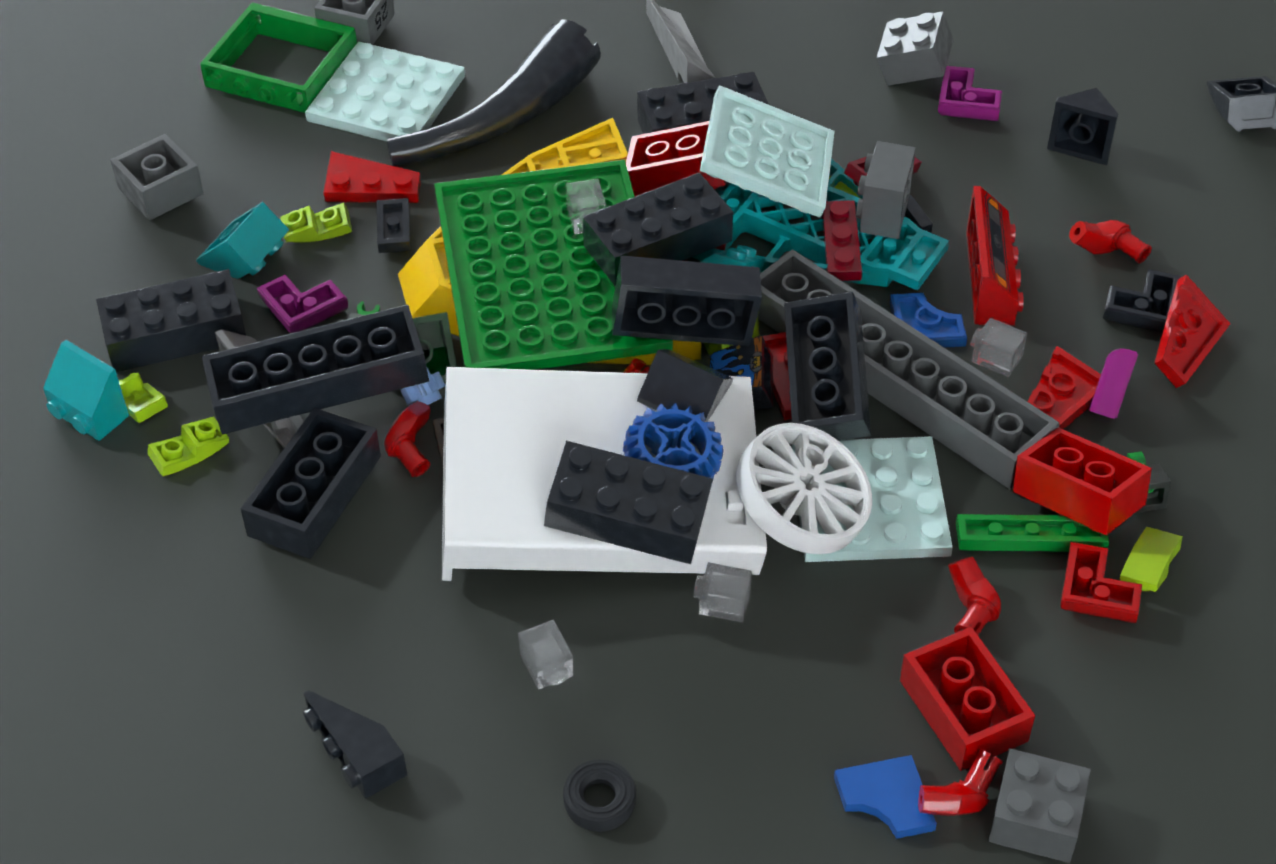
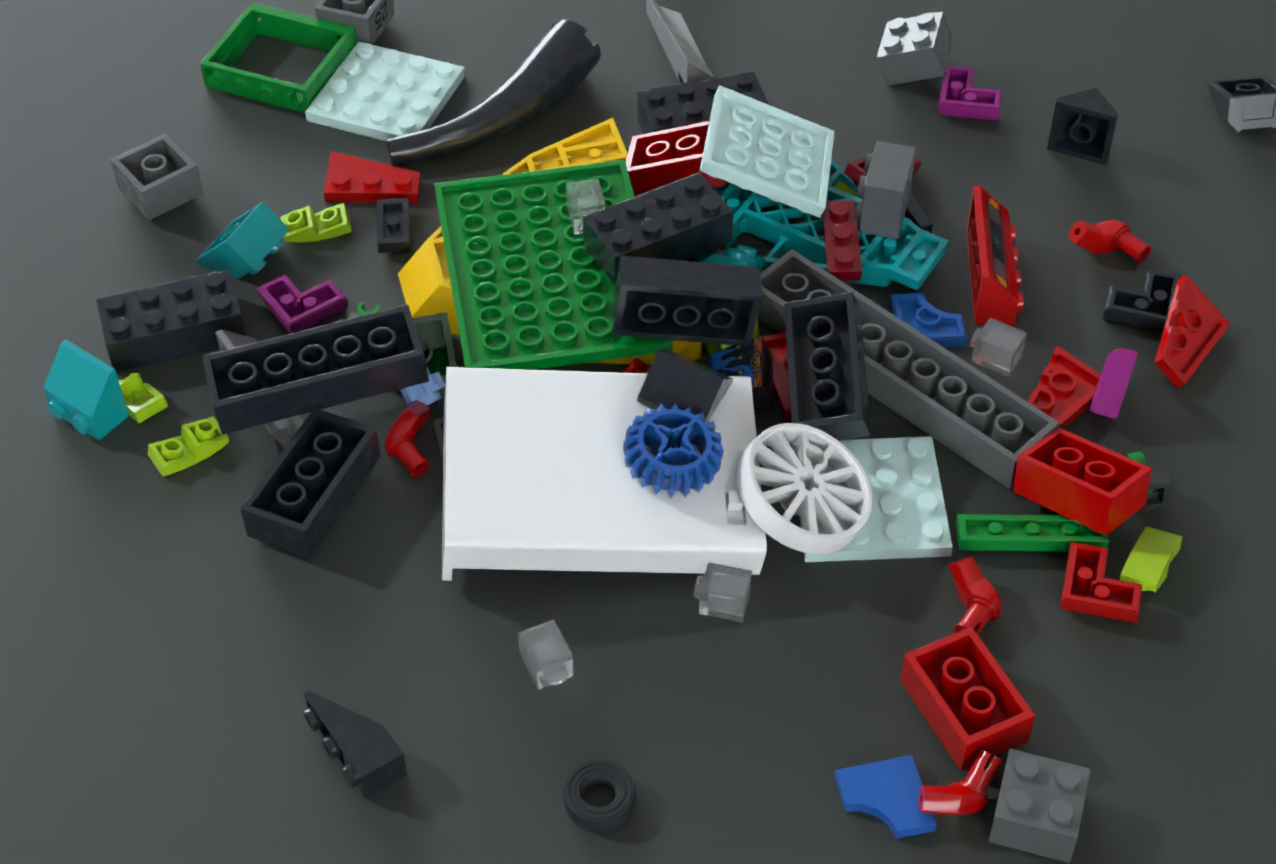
black brick [544,440,713,565] -> none

